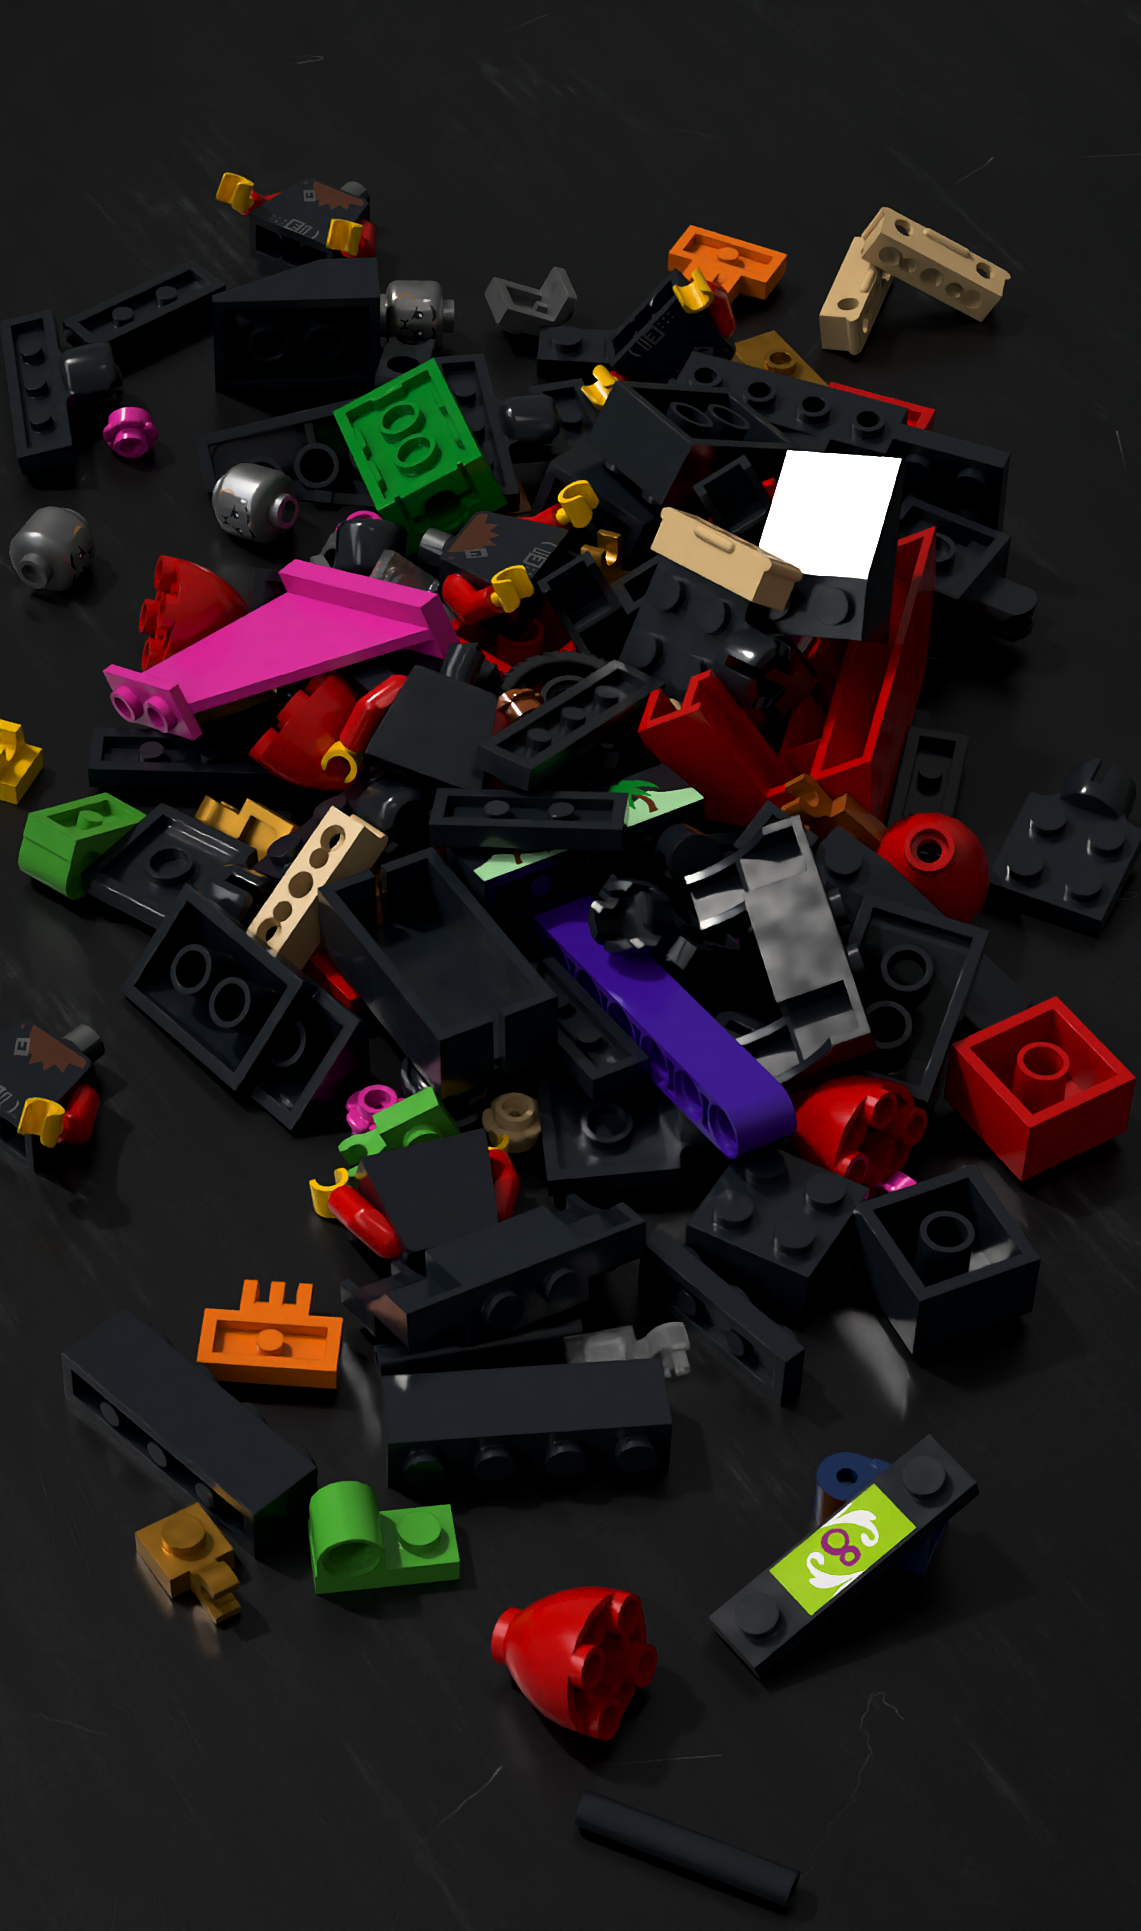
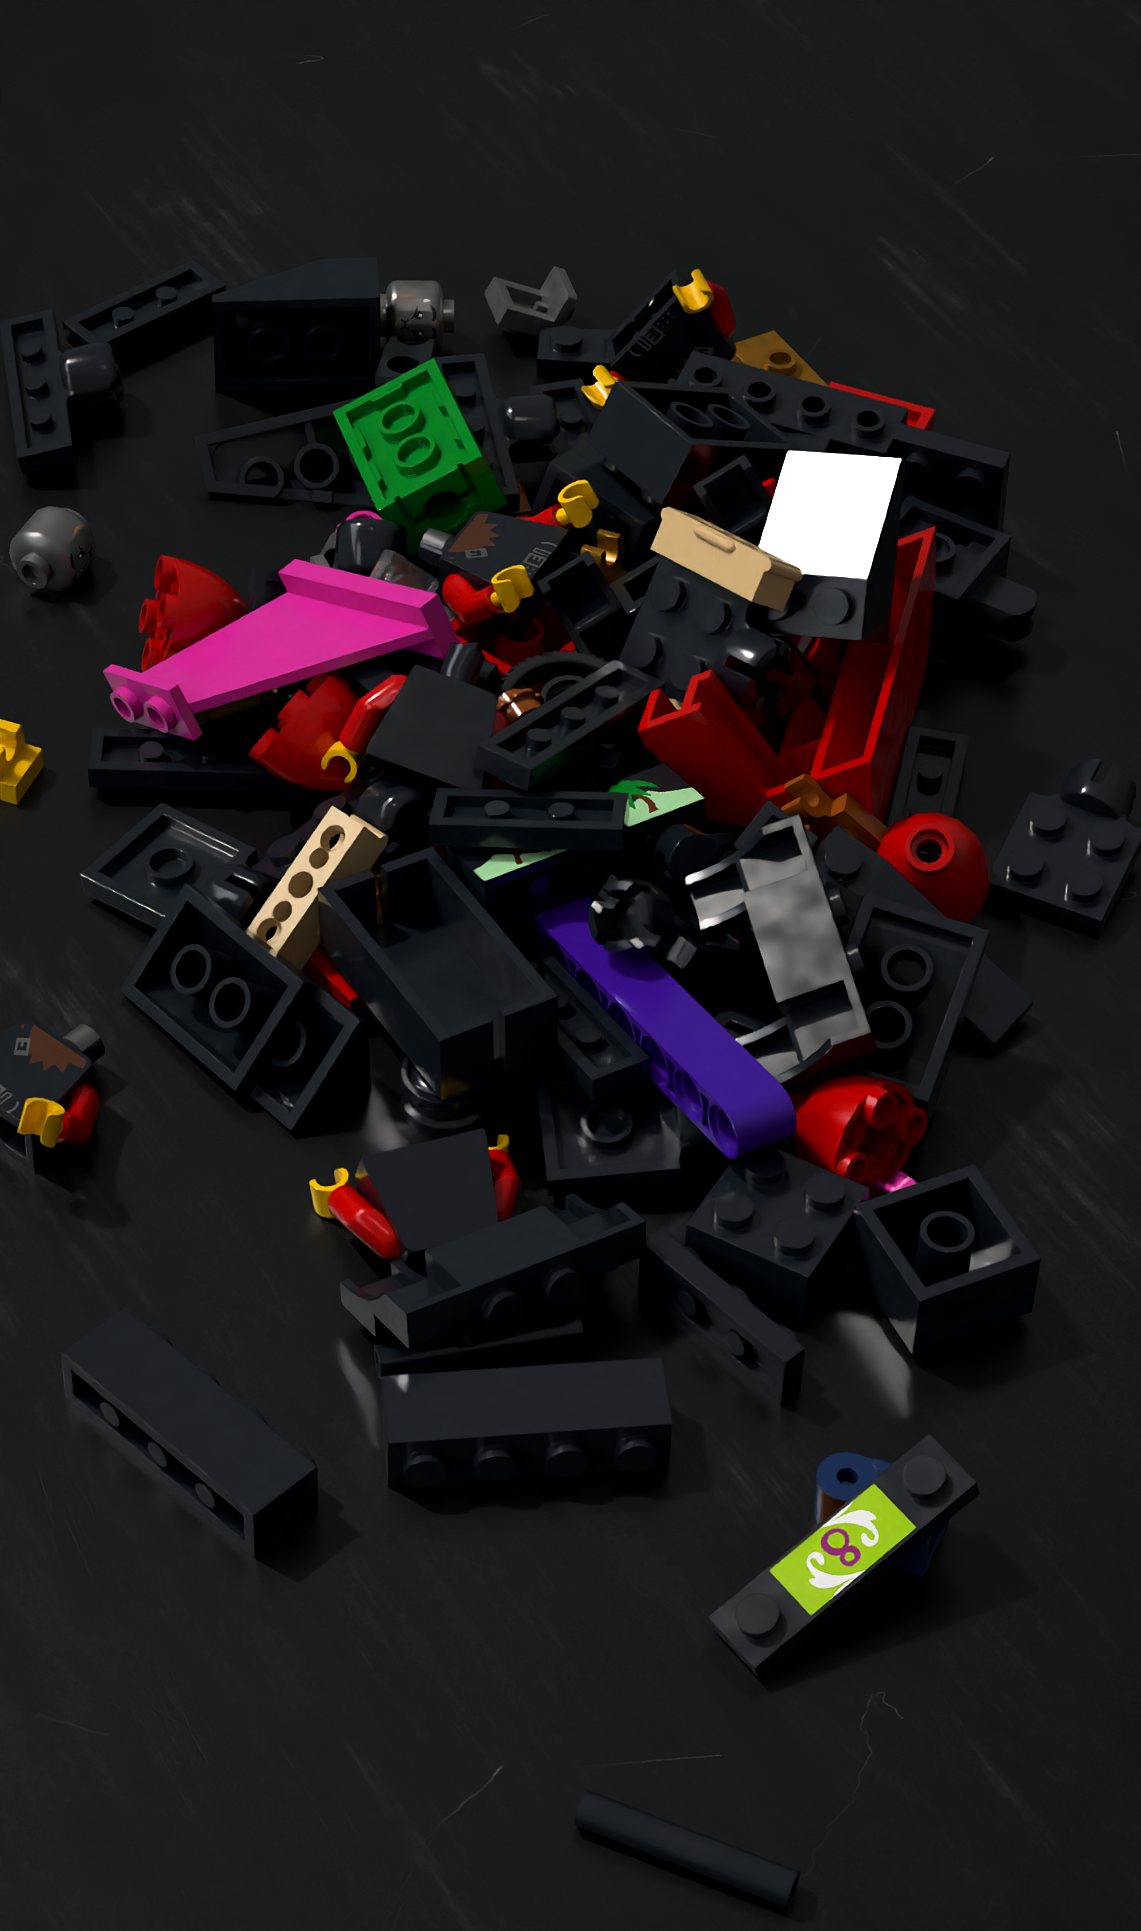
bright green plate [18,792,147,900] -> none
dark pink plate [103,407,159,458] -> none
pearl gold plate [135,1502,242,1624] -> none
pearl gold plate [195,795,300,861] -> none
orange hinge [196,1279,343,1389] -> none
flat silver head [212,463,299,543] -> none
torso [216,172,377,271] -> none
bright green plate [307,1481,460,1594] -> none
bright green plate [338,1086,460,1183] -> none
dark pink plate [346,1085,405,1135] -> none
tan plate [482,1092,541,1153] -> none
red piece [491,1586,657,1741] -> none
clear plate [564,1322,690,1377] -> none
orange hinge [667,225,787,304] -> none
tan piece [819,237,894,355] -> none
tan piece [861,207,1011,322] -> none
red brick [943,996,1136,1182] -> none

